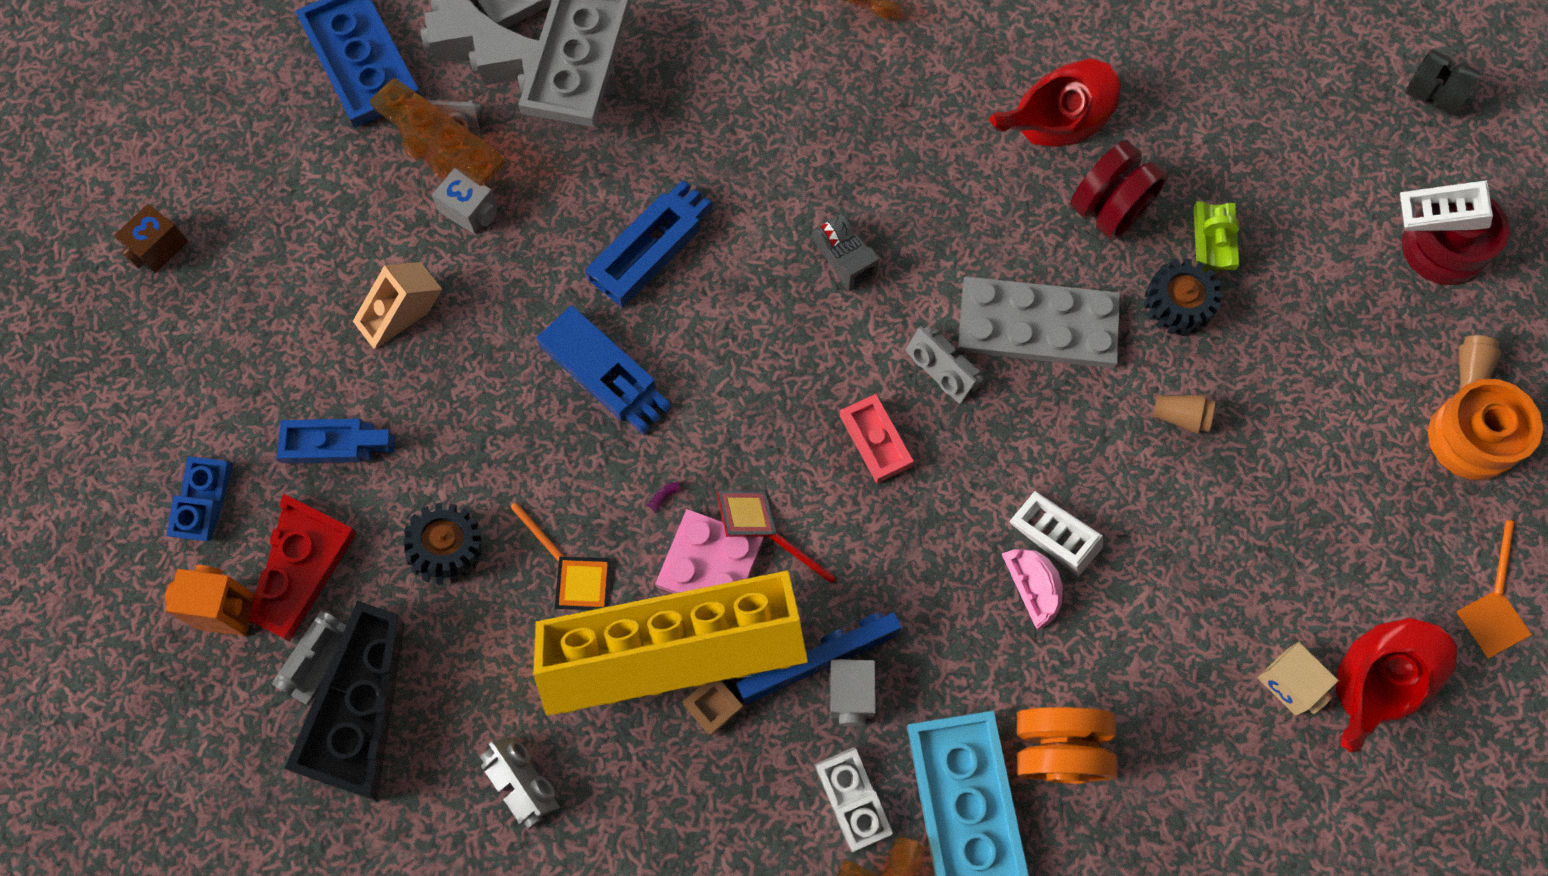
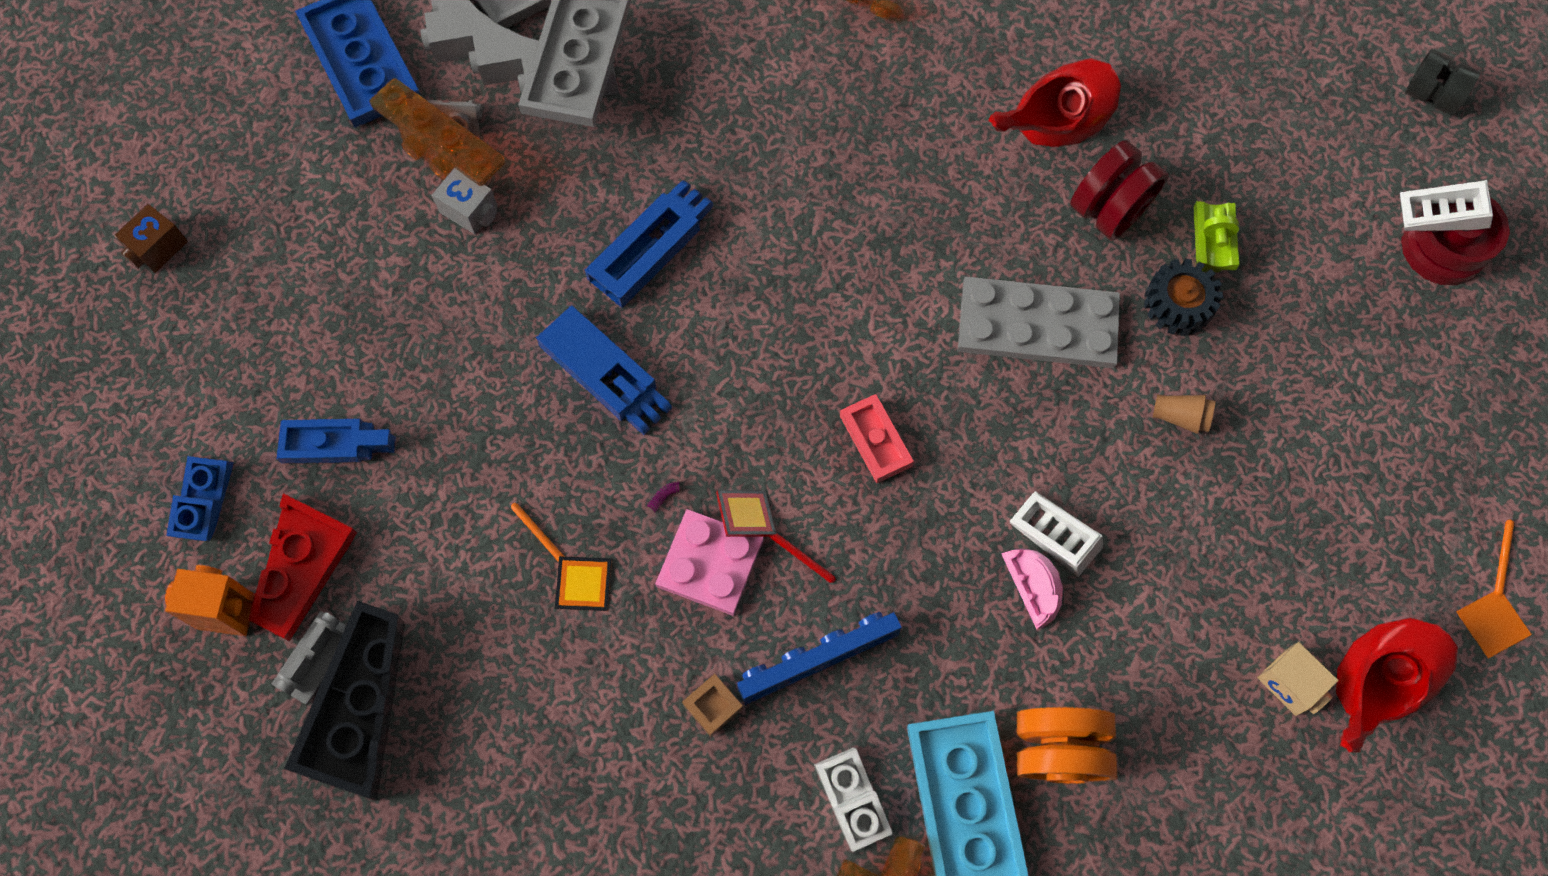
light nougat slope [353,262,442,349] -> none
black wheel [403,503,481,585] -> none
light grey hinge [480,737,561,830] -> none
yellow brick [533,570,808,716] -> none
dark grey leg [812,215,879,292] -> none
light grey brick [830,660,875,727] -> none
light grey hinge [905,326,985,404] -> none
orange wheel [1427,379,1544,480] -> none
medium nougat cone [1458,335,1502,390] -> none

